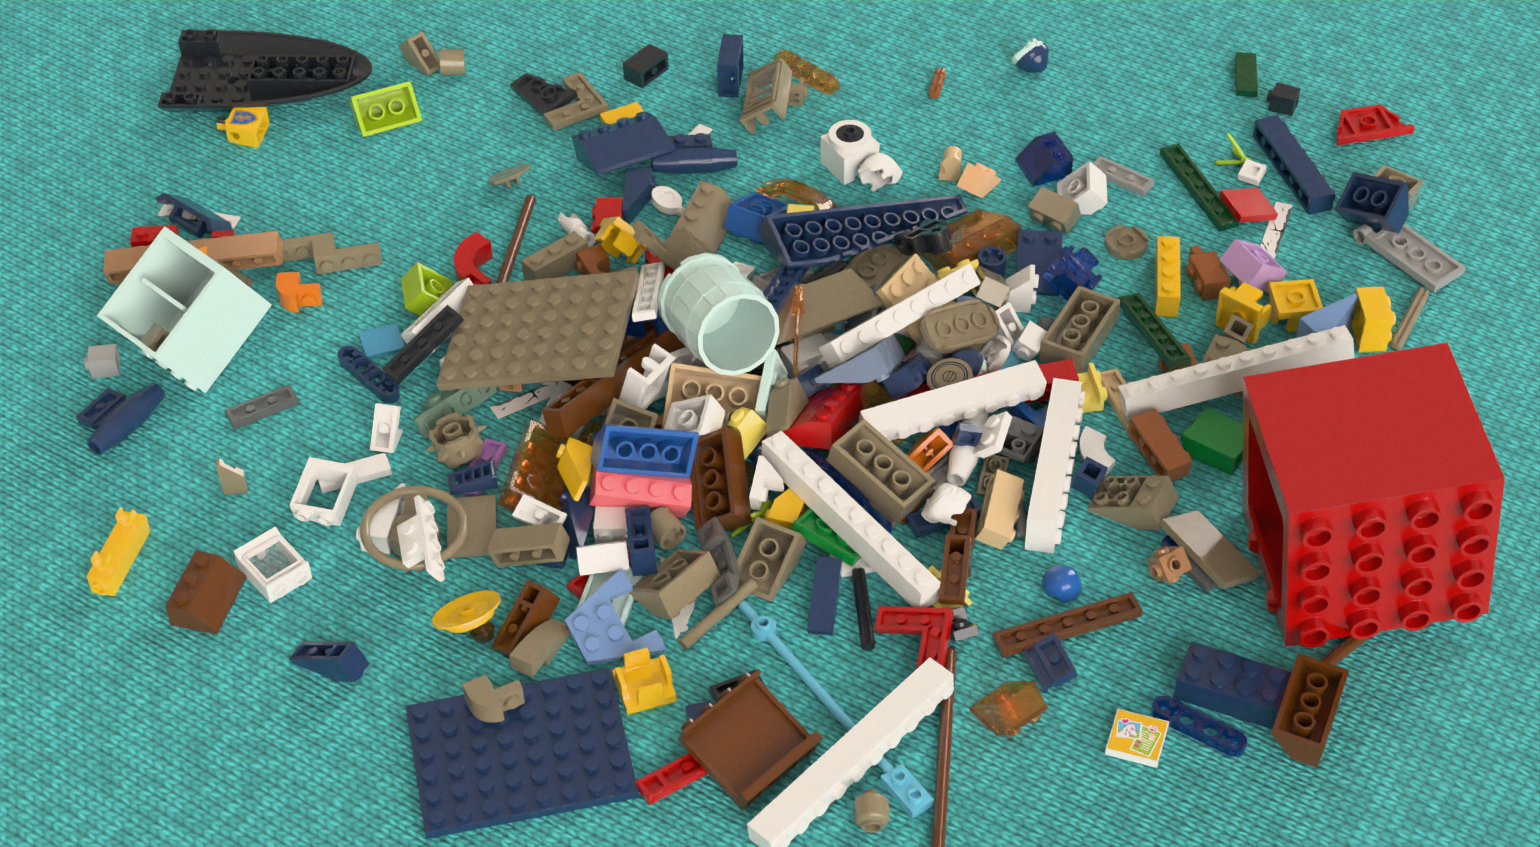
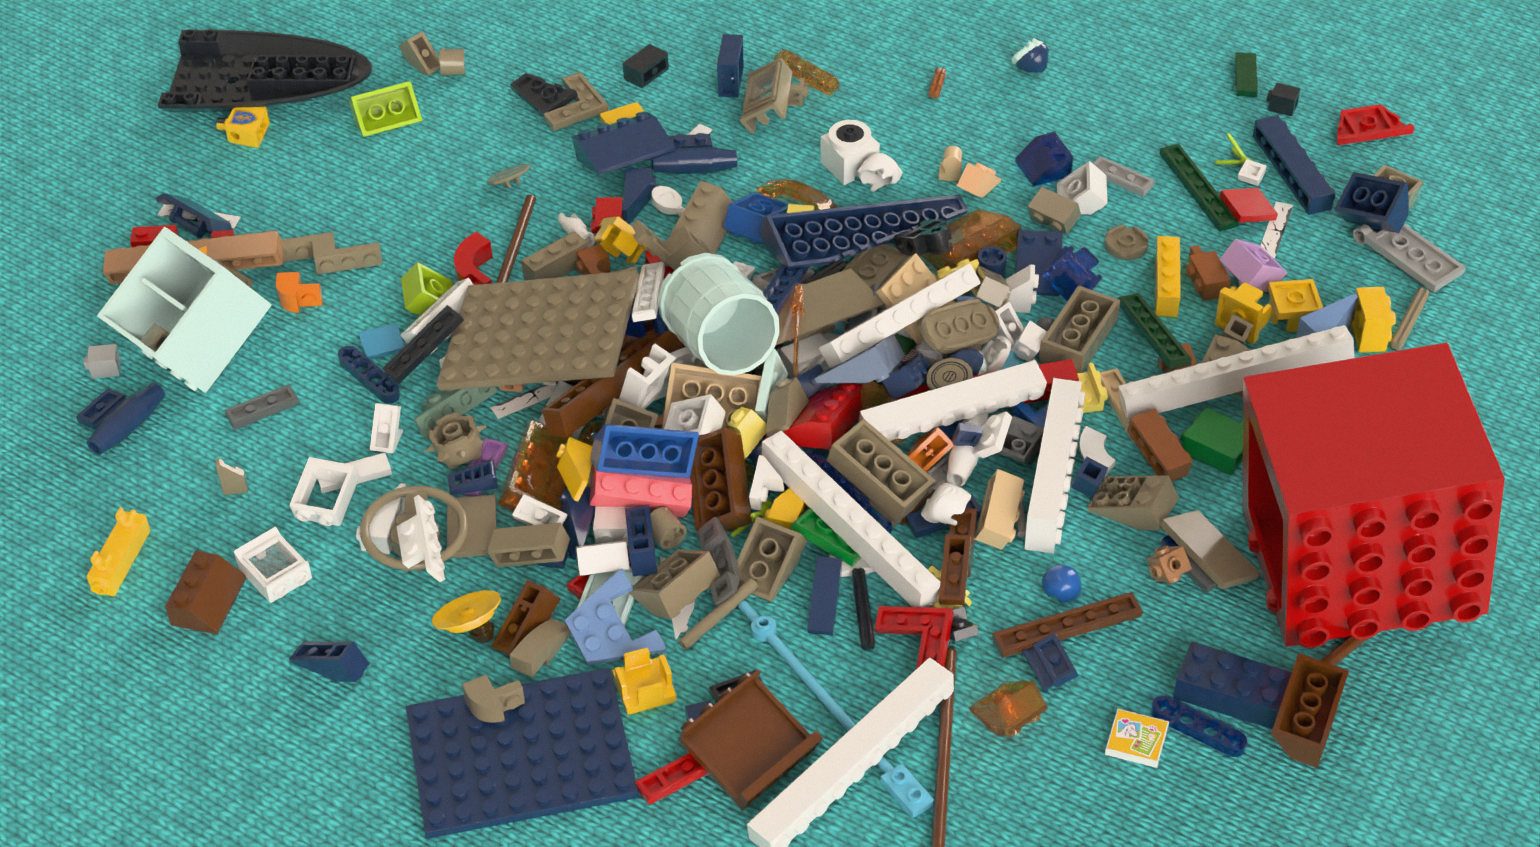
dark tan head [854,790,889,833] -> none
dark tan slope [976,455,1010,496] -> none

